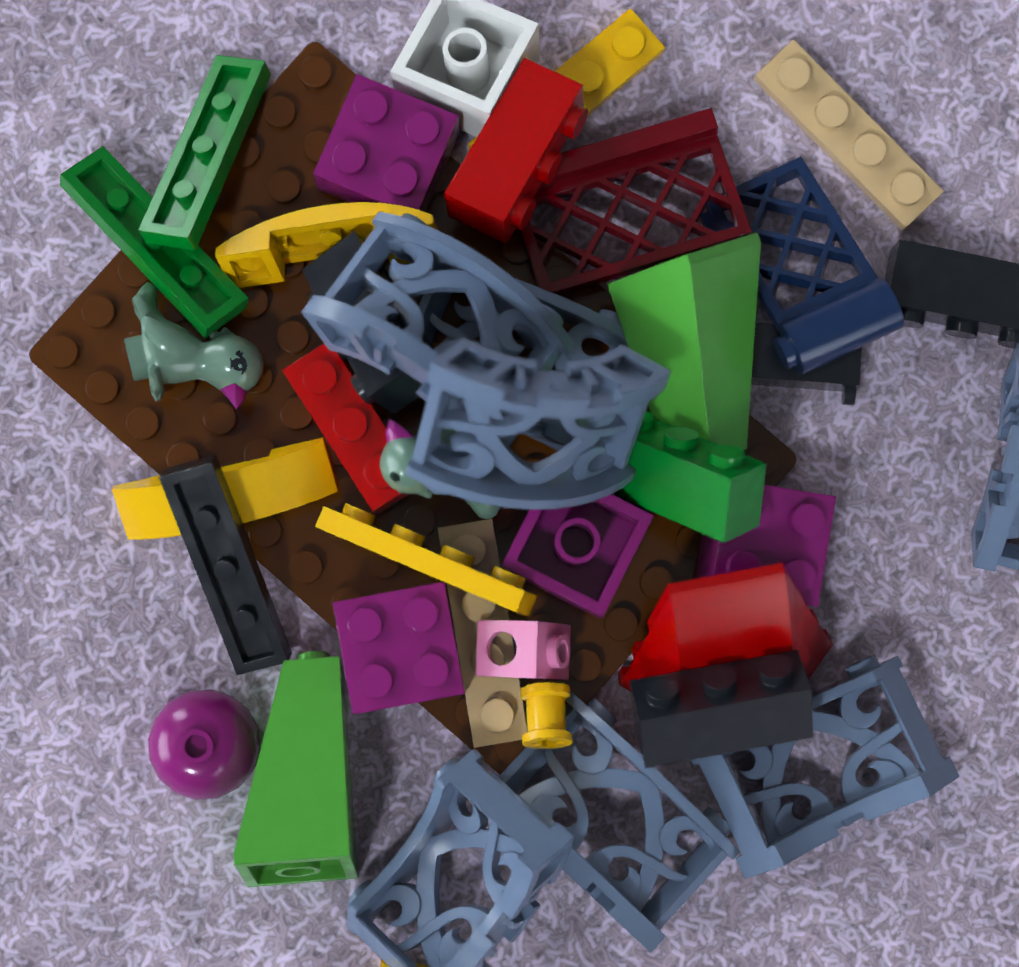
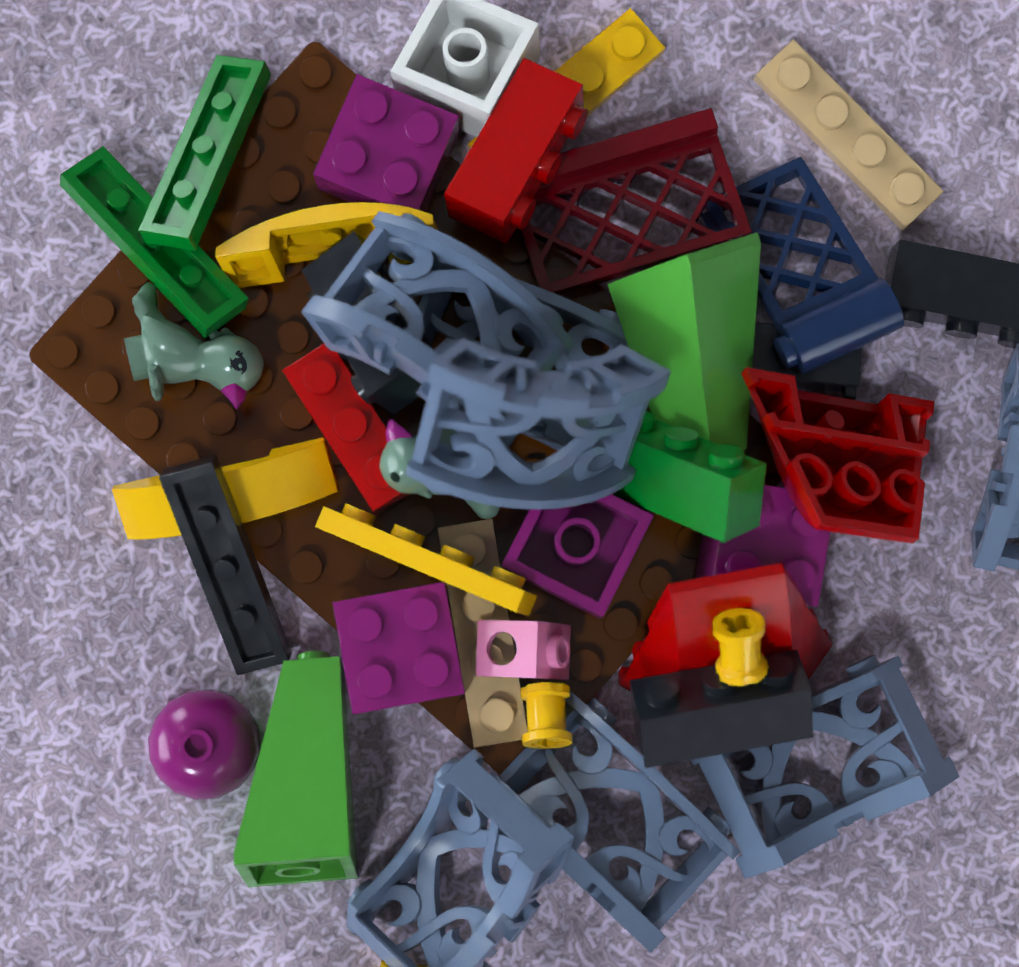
none -> yellow bush [712,608,768,686]
none -> red wedge [741,367,935,544]

